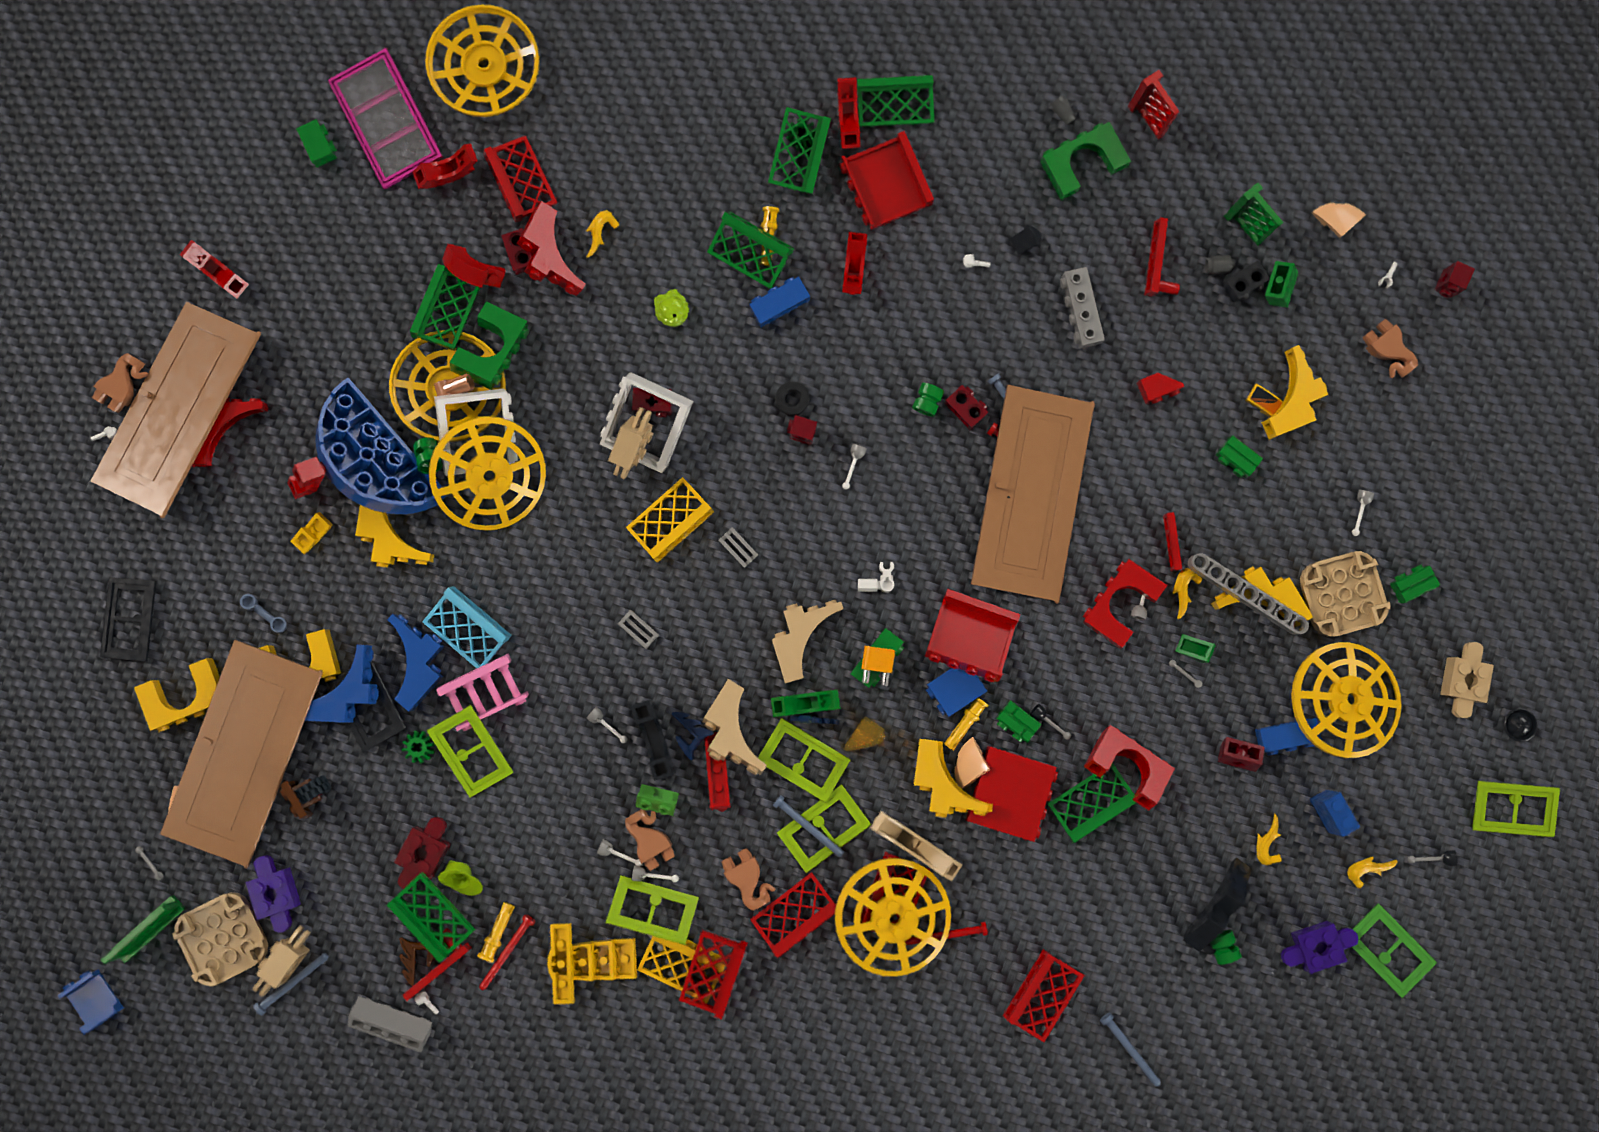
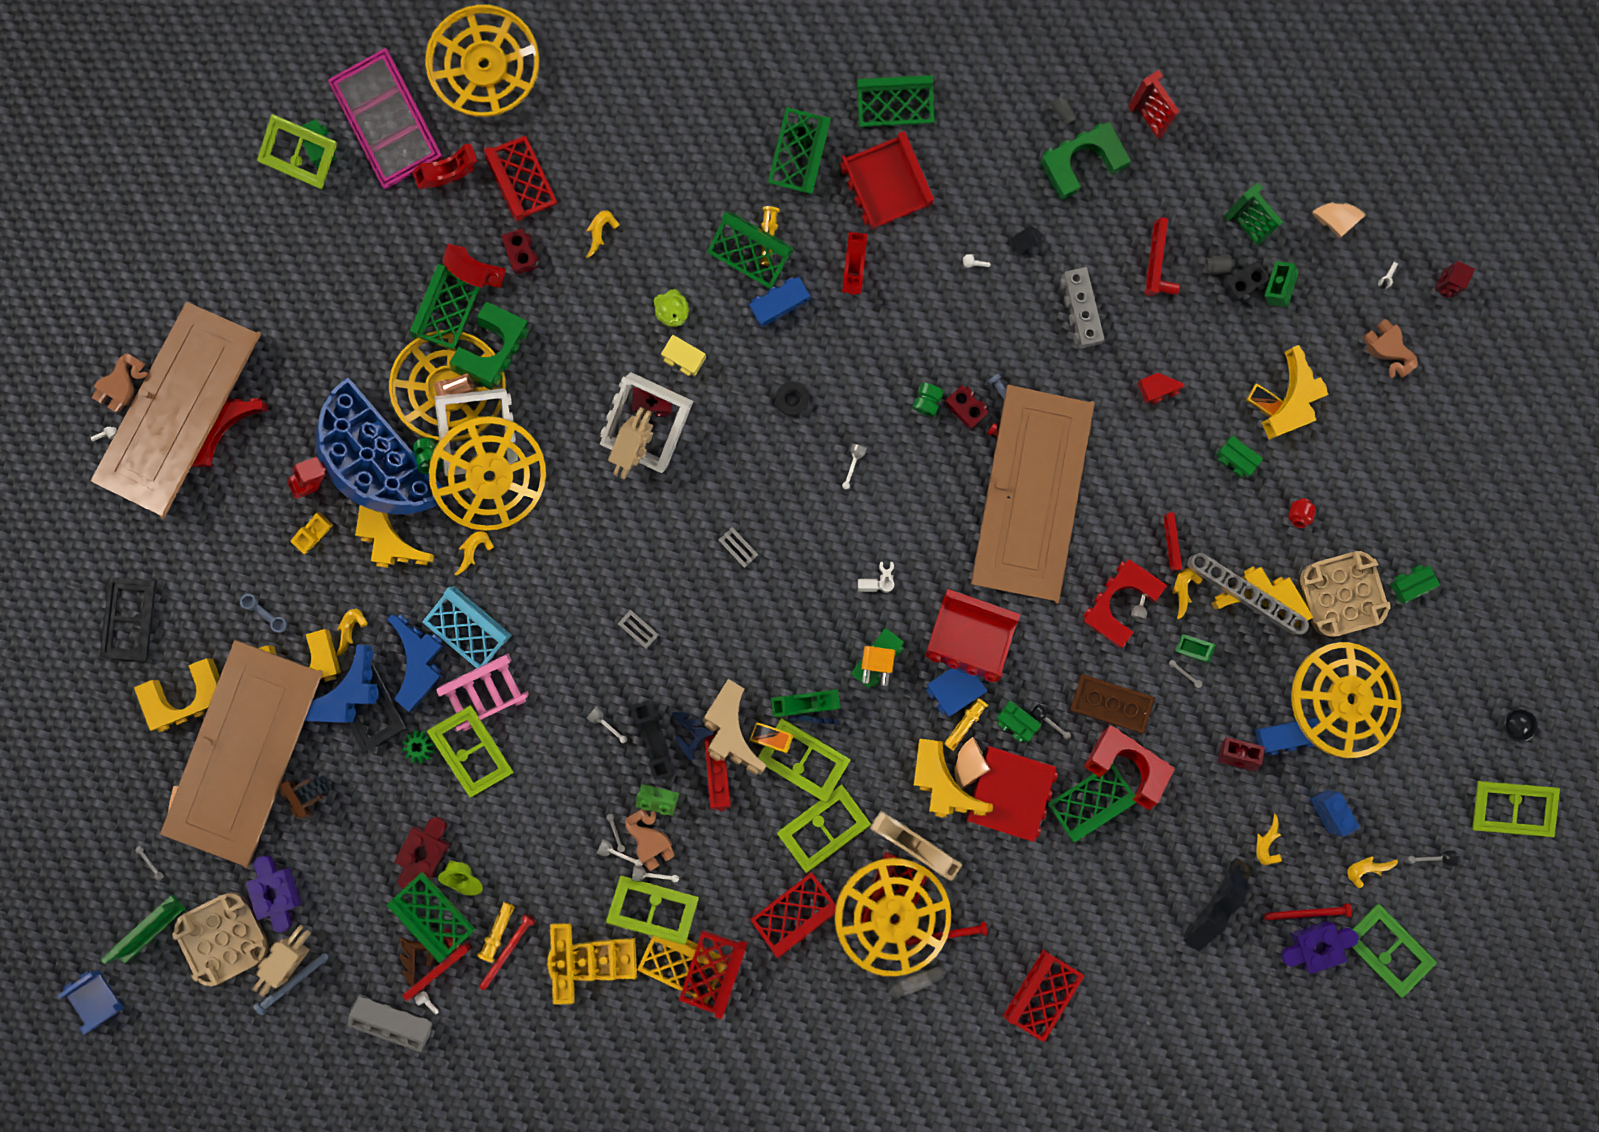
red arch [179,240,249,299] -> none
arch [517,201,586,296] -> none
yellow fence [626,477,714,563] -> none
nougat hips [722,848,776,911] -> none
tan arch [772,600,843,683] -> none
sand blue bar [772,795,844,857] -> none
dark red brick [787,415,817,445] -> none
red arch [837,77,860,149] -> none
clear yellow slope [843,716,886,751] -> none
sand blue bar [1100,1012,1161,1086] -> none
green wheel [1210,930,1242,965] -> none
hinge [1352,490,1374,536] -> none
tan brick [1440,642,1494,718] -> none
none -> lime door [257,114,337,189]
none -> yellow piece [336,609,368,657]
none -> yellow piece [454,531,494,575]
none -> light grey hinge [606,814,625,853]
none -> light yellow brick [661,335,706,376]
none -> slope [750,722,794,753]
none -> piece [888,966,947,998]
none -> reddish brown tile [1069,674,1155,734]
none -> red bar [1264,903,1352,920]
none -> red head [1288,498,1316,528]

